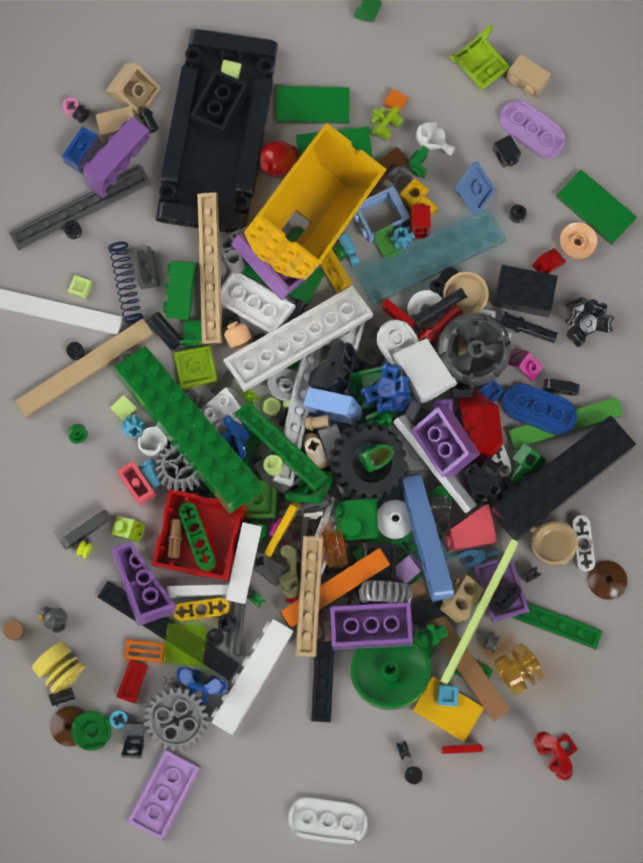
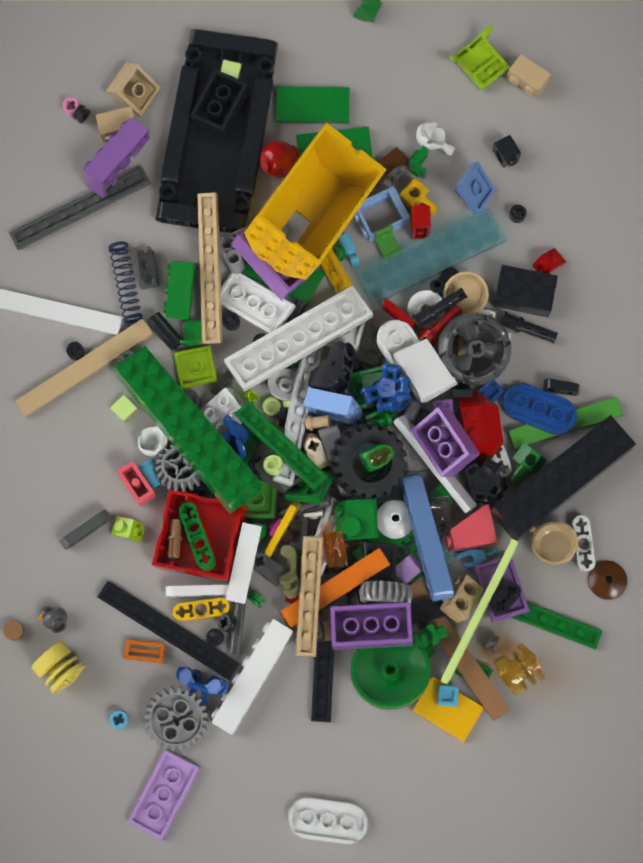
black pin [49,687,75,707] -> none
reddish brown dish [50,706,84,747] -> none
blue panel [62,126,101,173] -> none
black bush [64,221,82,240] -> none
yellowish green tile [67,275,93,299] -> none
green tile [67,424,88,444] -> none
green tile [71,711,112,751] -> none
neon yellow bush [76,539,93,559] -> none
medium lavender wedge [112,542,176,626] -> none
red tile [116,660,149,704] -> none
medium azure gear [121,414,146,439] -> none
black bracket [121,722,144,758] -> none
black pin [139,109,159,134] -> none
dark grey bush [162,676,180,689] -> none
clear neon green tile [163,623,207,667] -> none
light nougat head [224,321,252,351] -> none
green tile [288,226,304,242] -> none
lime hips [370,106,403,141] -> none
orange tile [383,89,408,114] -> none
medium azure gear [390,226,415,250] -> none
black bush [396,740,411,760] -> none
black bush [405,766,423,784] -> none
red tile [441,744,483,754] -> none
lavender tile [499,100,566,159] -> none
dark pink bracket [508,348,543,381] -> none
black bush [522,566,542,583] -> none
red piece [534,731,578,781] -> none
green tile [556,169,637,245] -> none
light nougat dish [560,223,597,259] -> none
black piece [565,297,614,347] -> none

